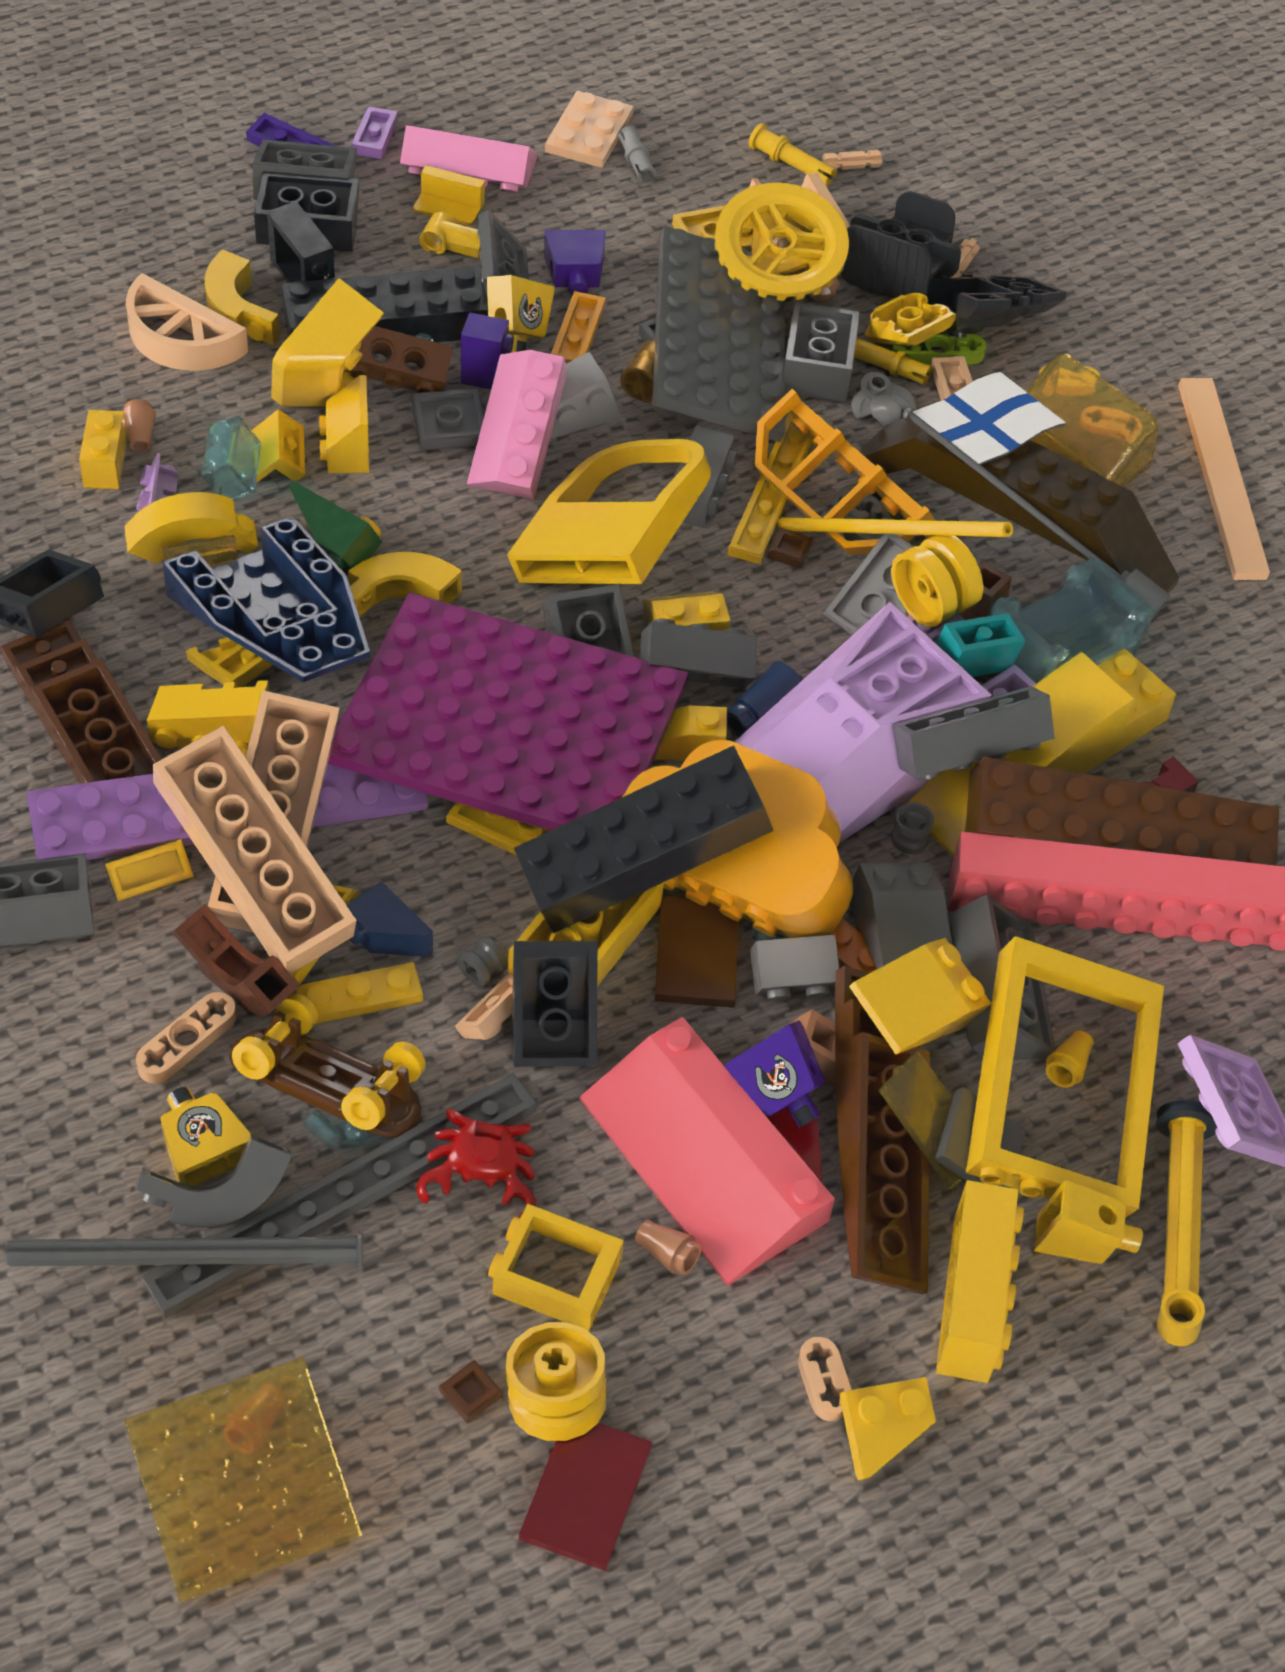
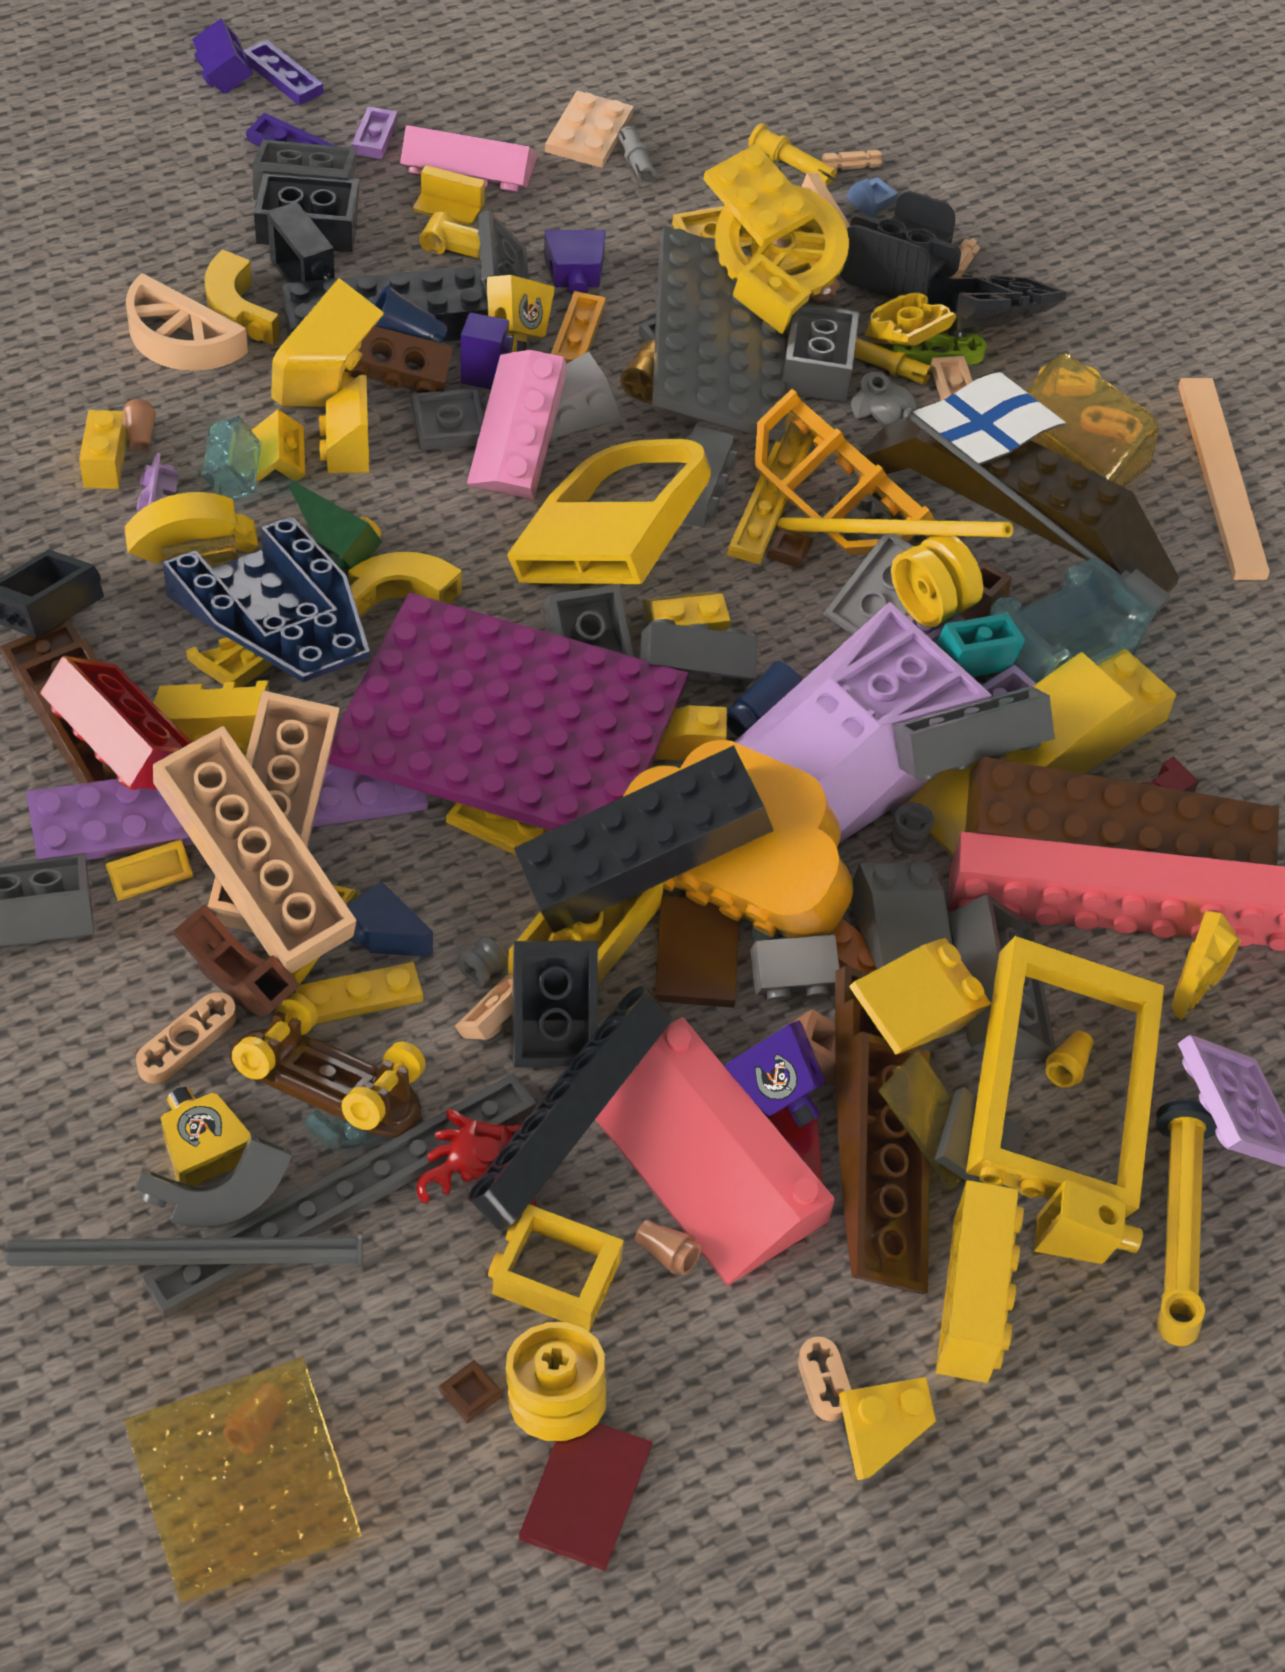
none -> slope [40,656,192,790]
none -> dark purple brick [192,18,253,93]
none -> dark purple plate [244,39,324,106]
none -> dark blue plant [373,286,447,343]
none -> black beam [468,985,672,1230]
none -> yellow plate [703,143,815,248]
none -> yellow panel [733,253,811,334]
none -> medium blue tile [846,177,898,217]
none -> yellow slope [1171,911,1241,1020]

